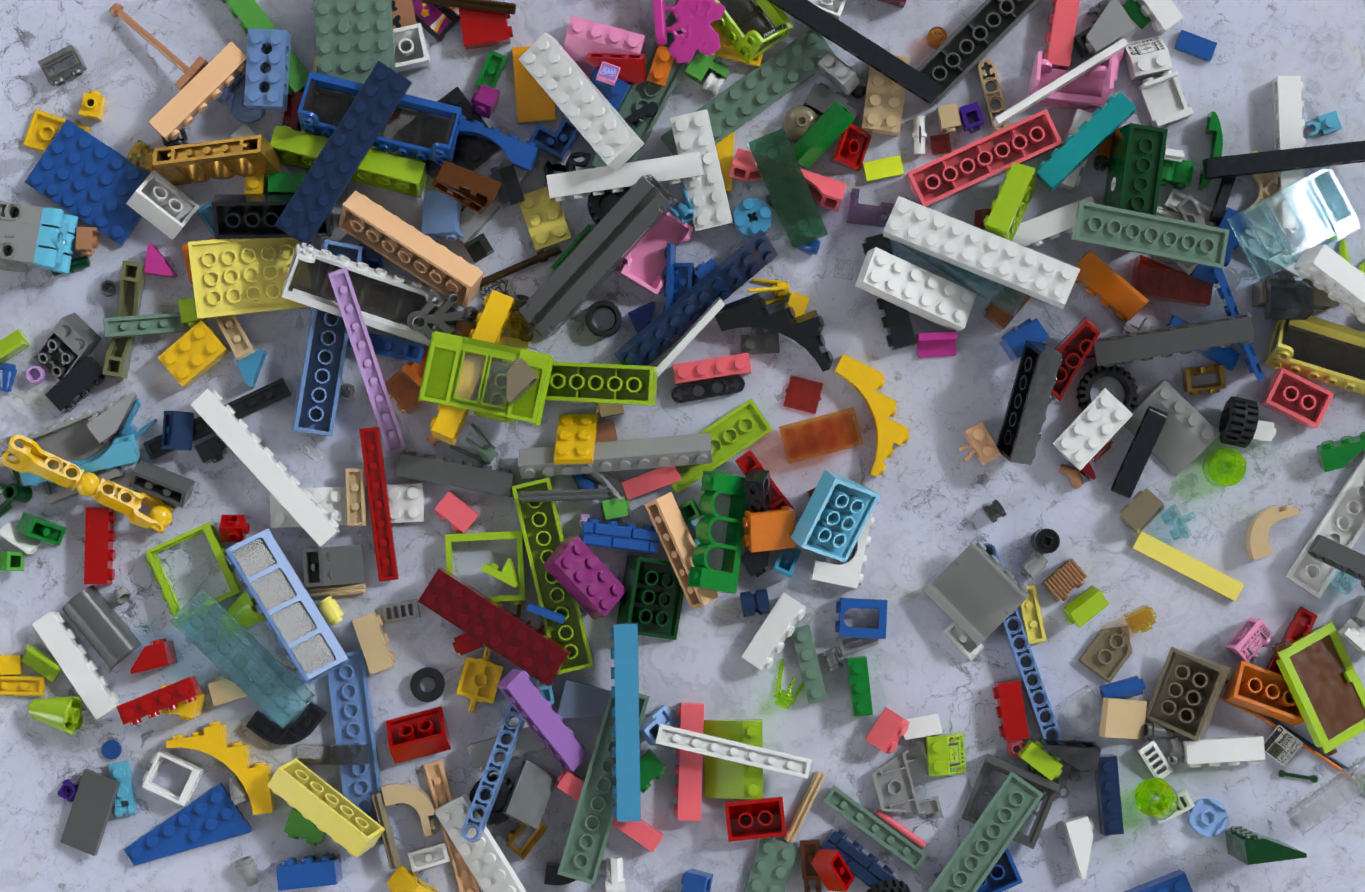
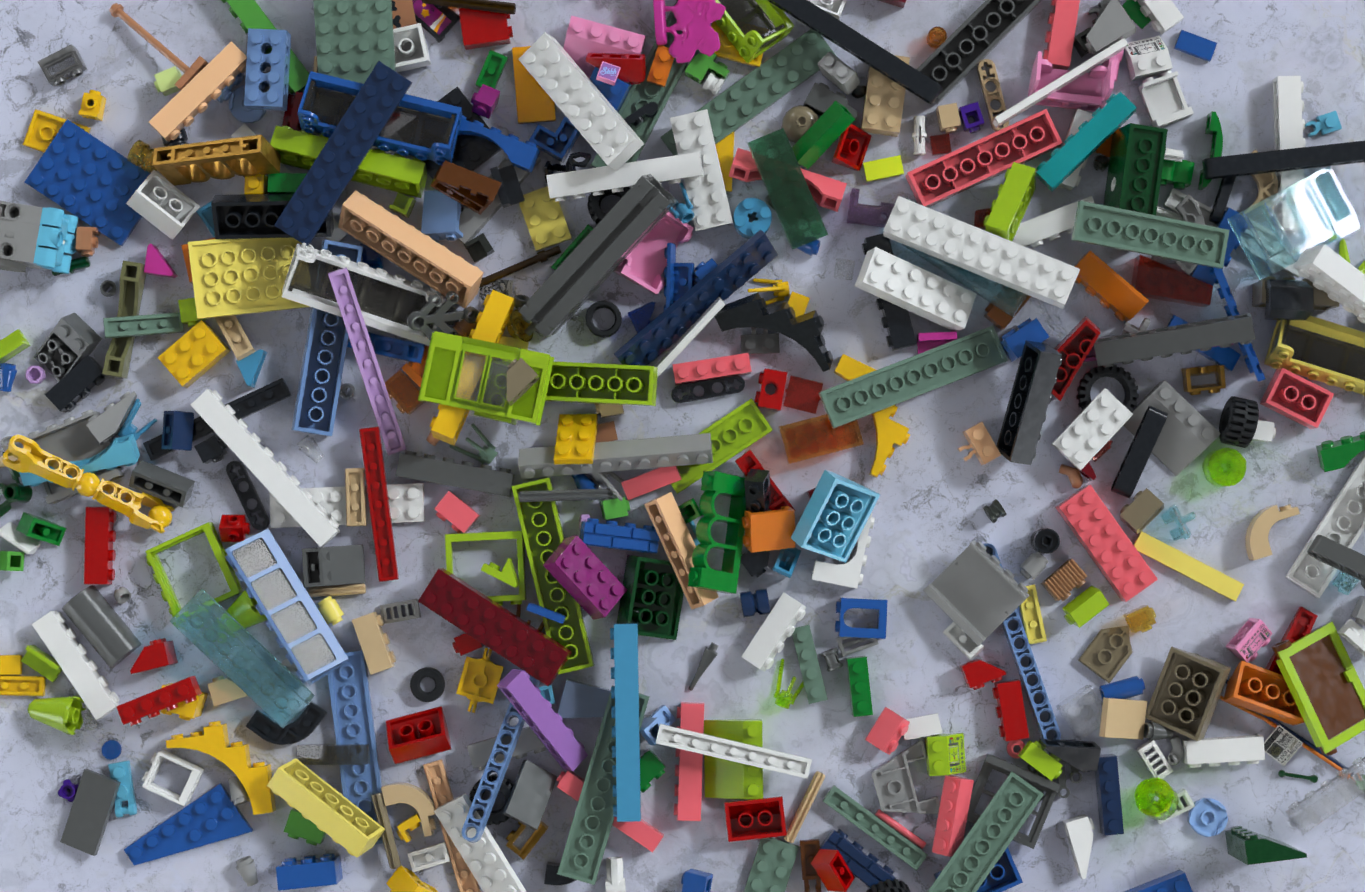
none -> yellowish green brick [154,66,182,96]
none -> black beam [226,461,269,530]
none -> lime panel [388,192,416,218]
none -> yellow bracket [397,813,421,843]
none -> dark grey piece [689,642,718,691]
none -> red brick [755,368,788,411]
none -> sand green plate [819,325,1008,429]
none -> coral brick [932,775,974,857]
none -> red slope [960,659,1006,690]
none -> coral brick [1055,485,1158,602]

